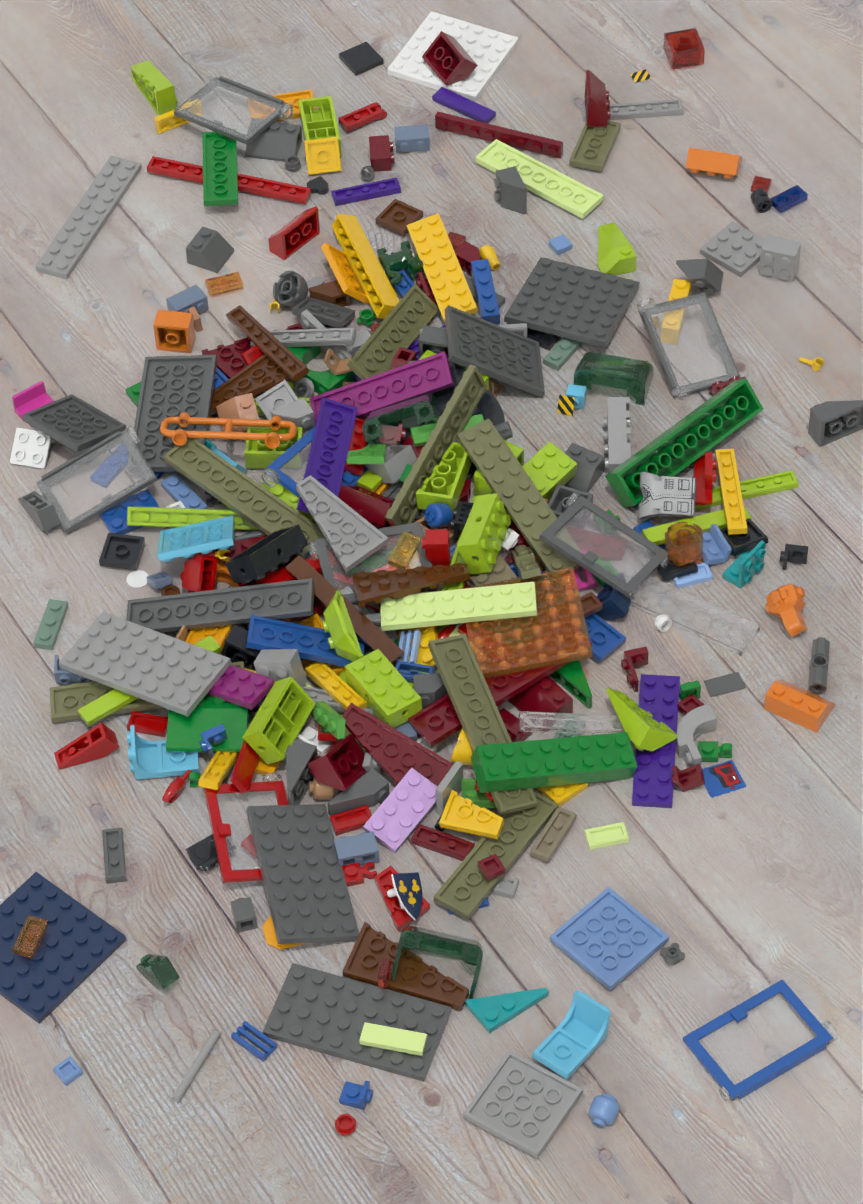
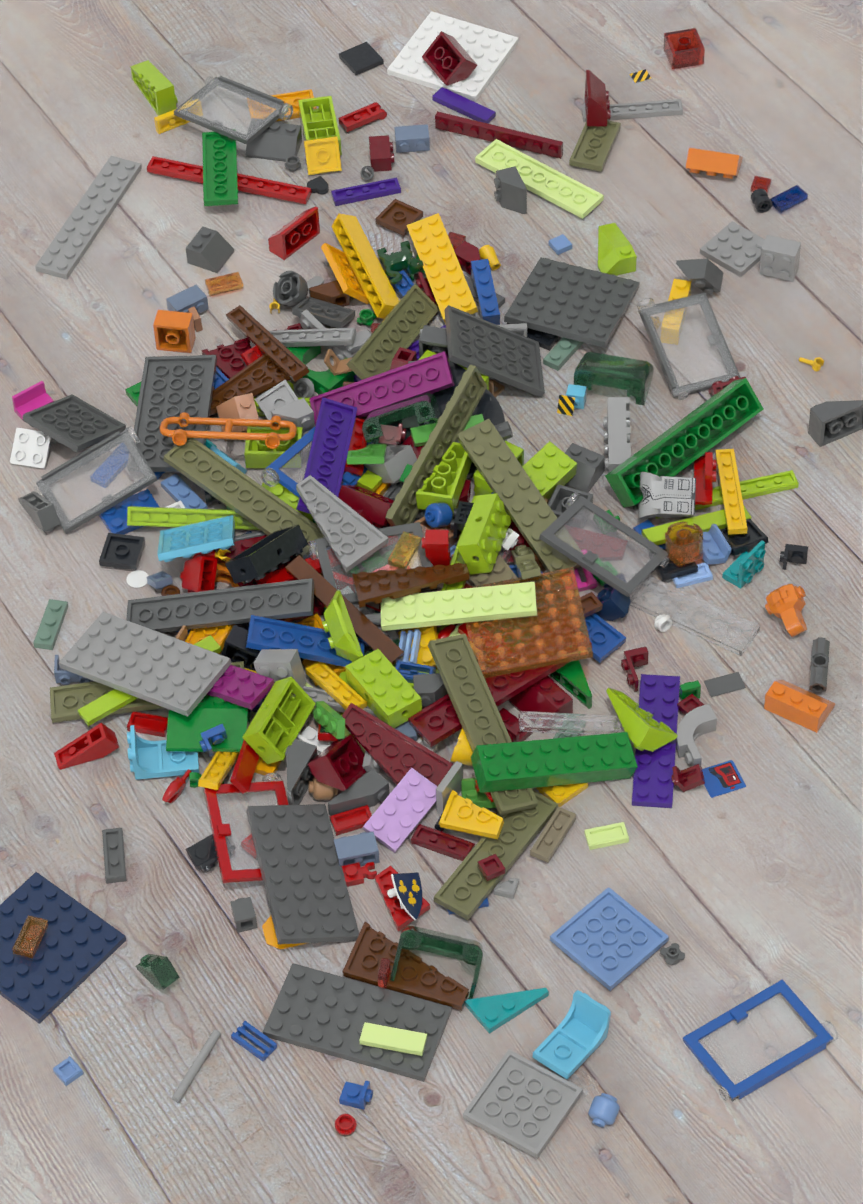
green plate [698,741,732,762] -> none

